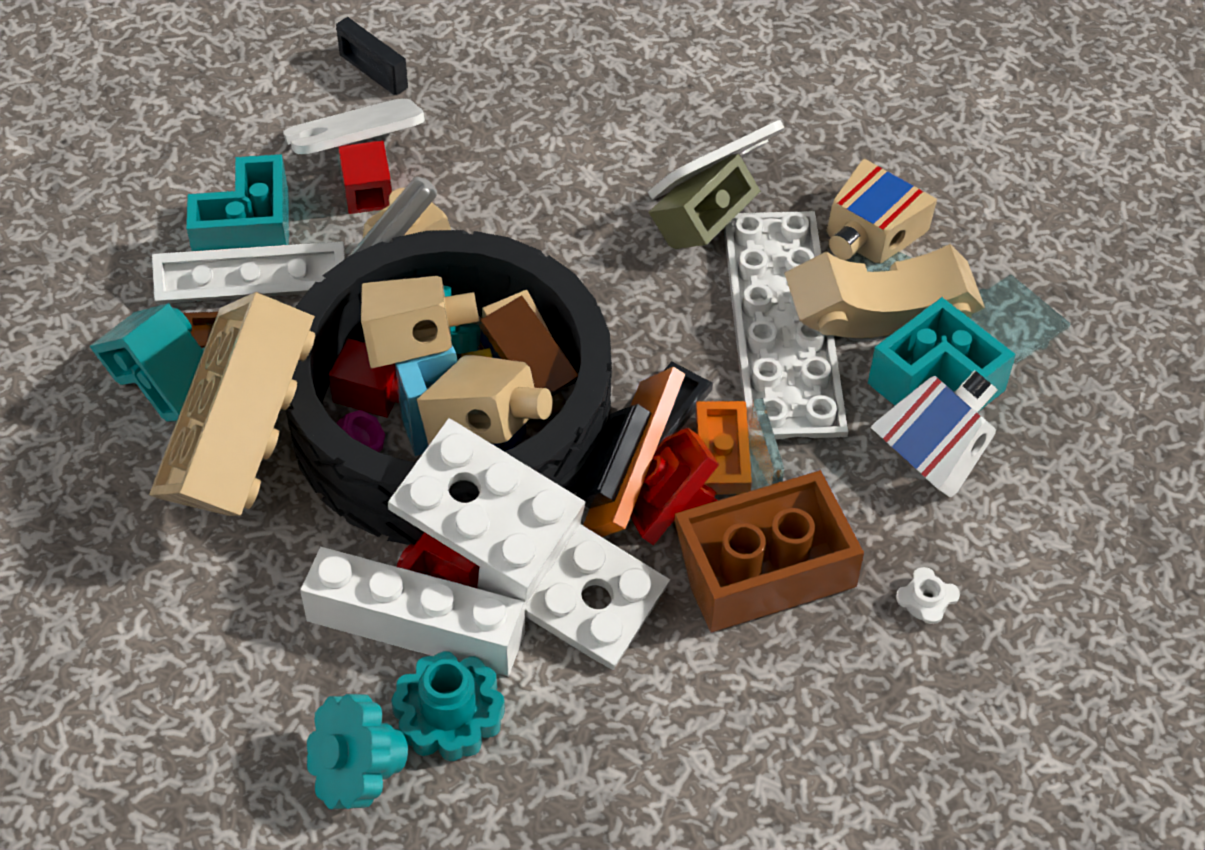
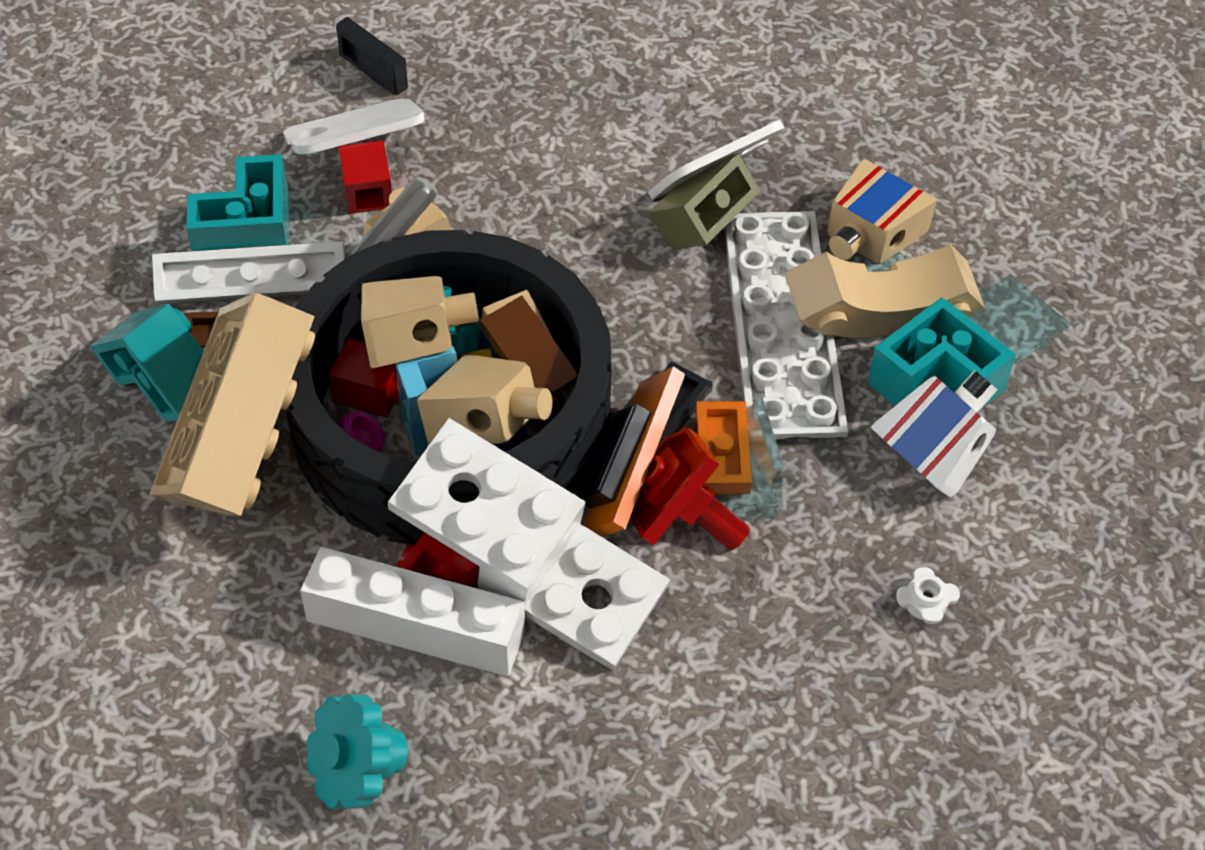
teal plant [391,651,505,761] -> none
dark orange slope [674,470,864,633] -> none

